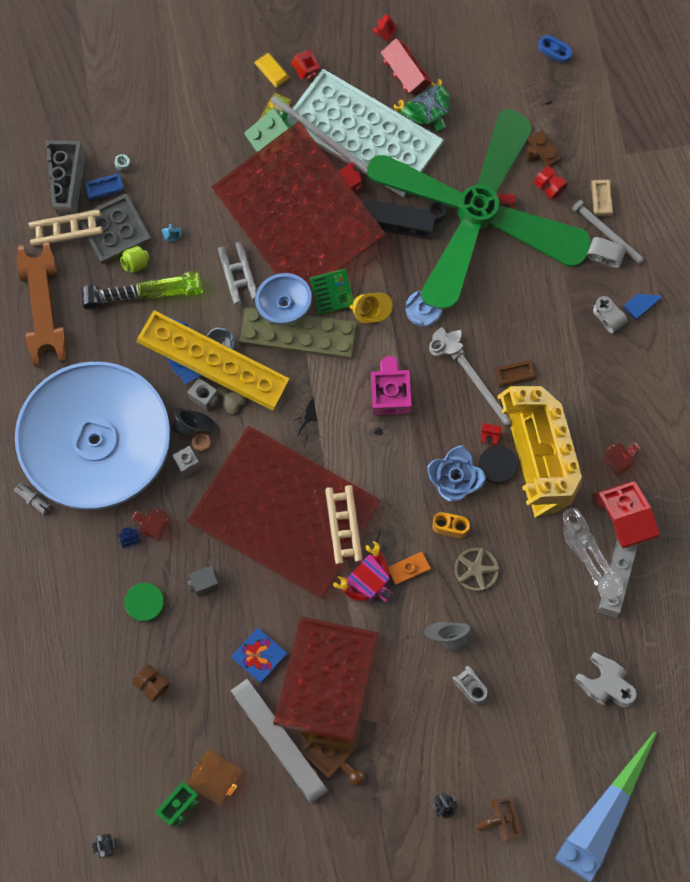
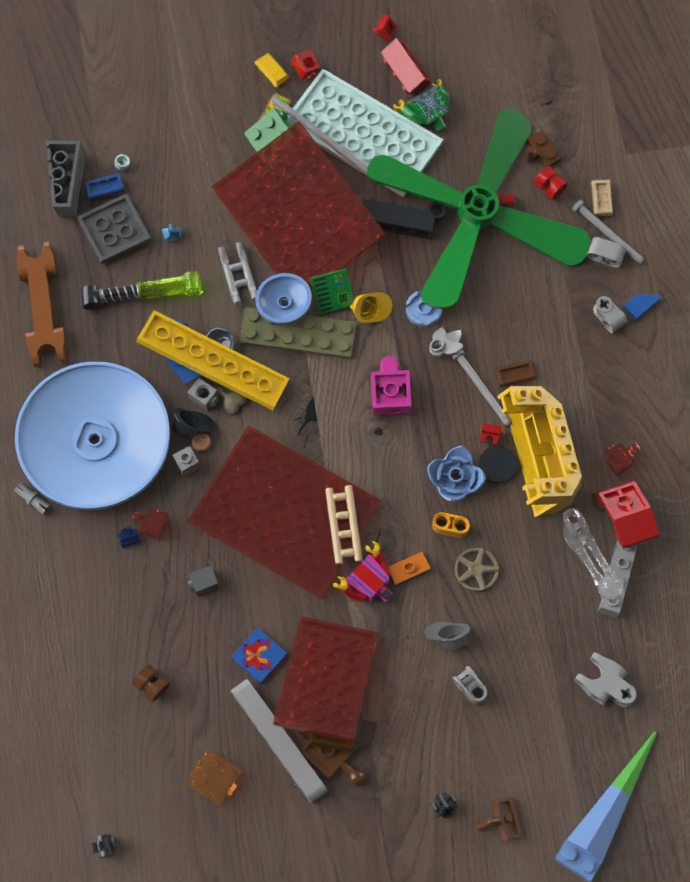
tan bar [29,209,103,247] -> none
lime head [120,246,150,273] -> none
green tile [124,583,164,622] -> none
green brick [155,781,200,828] -> none
red brick [338,162,364,196] -> none
blue plate [538,35,572,63] -> none

